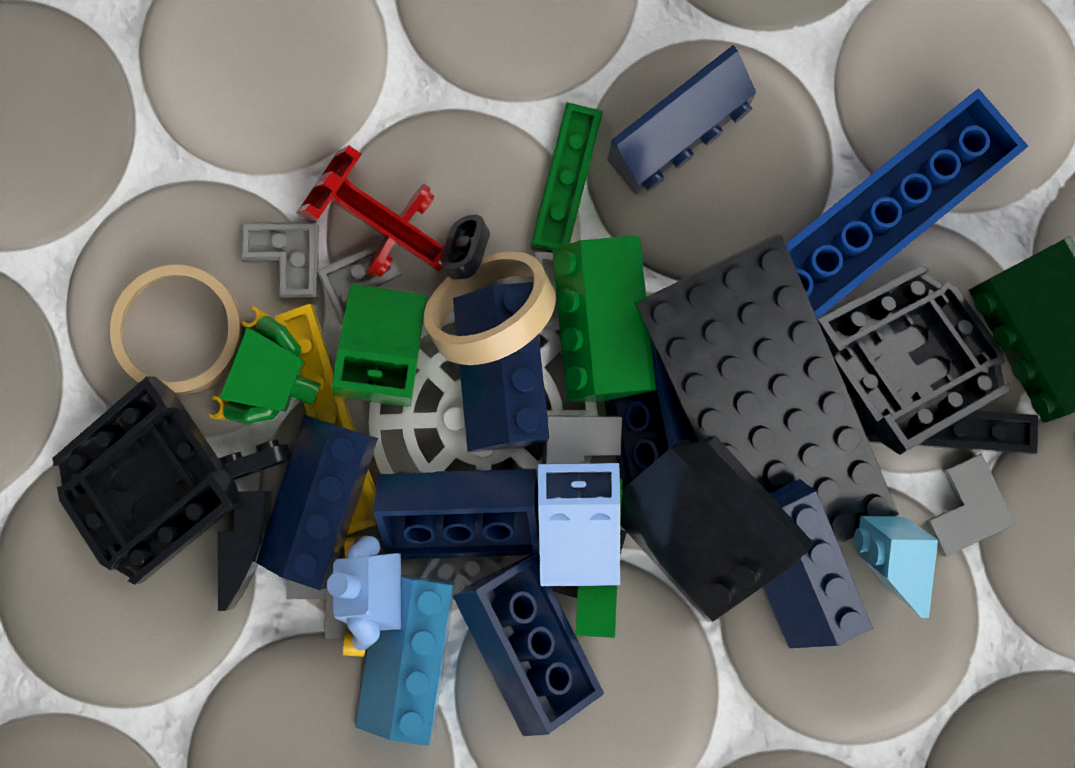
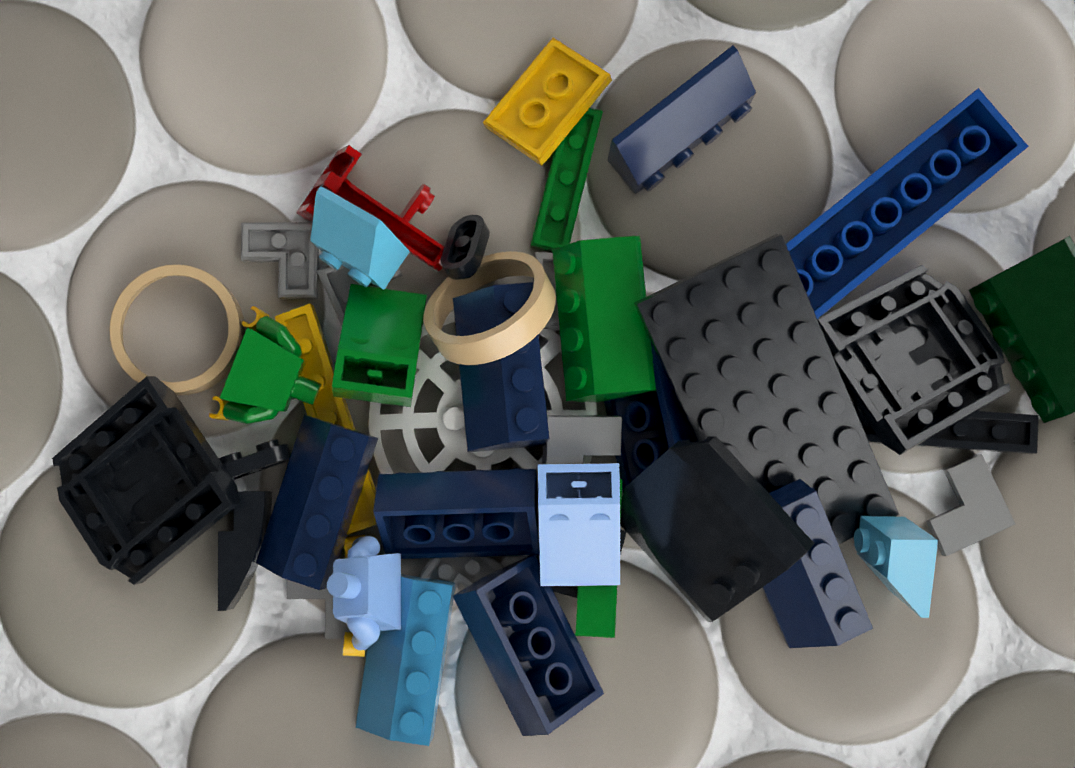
none -> medium azure slope [310,186,410,290]
none -> yellow tile [483,37,612,166]

